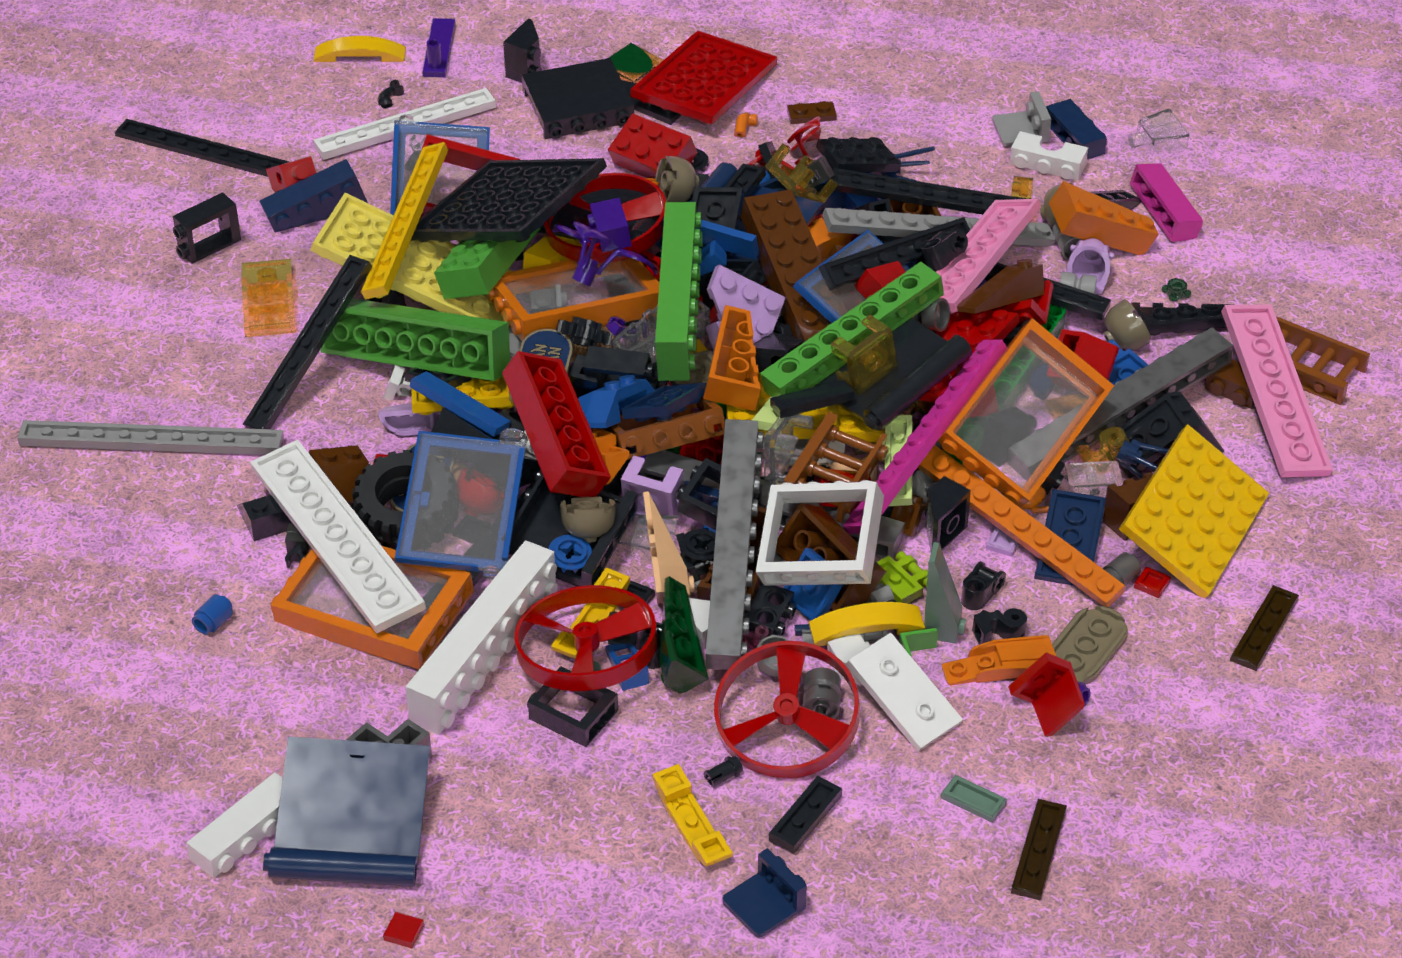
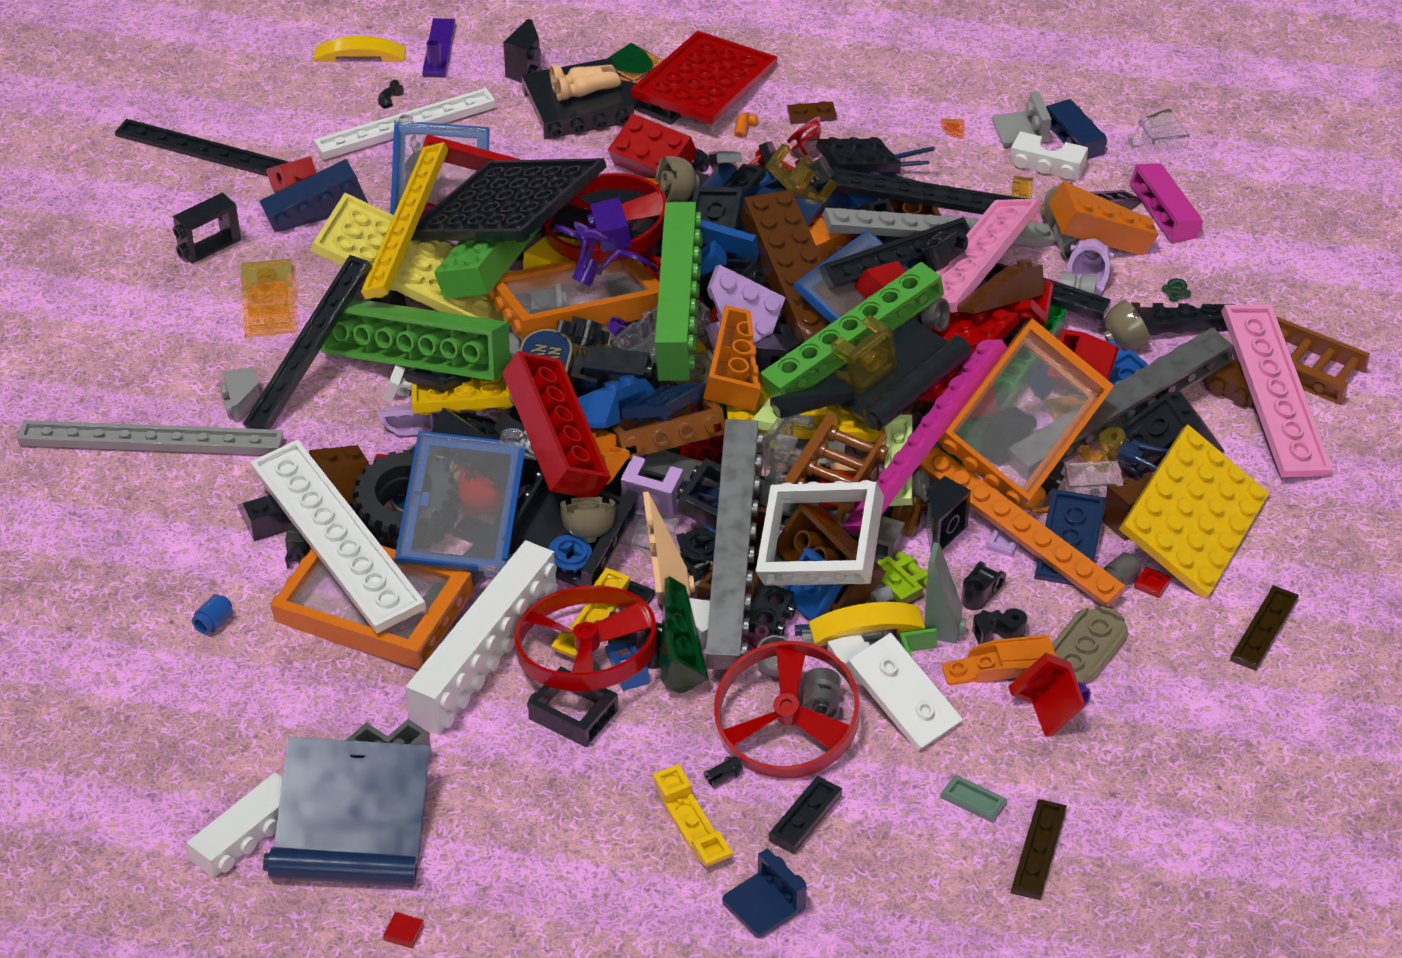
blue tile [410,371,511,437] -> none
none -> light grey slope [220,366,260,423]
none -> light nougat piece [550,64,621,101]
none -> tile [708,151,742,163]
none -> clear orange tile [941,118,964,139]

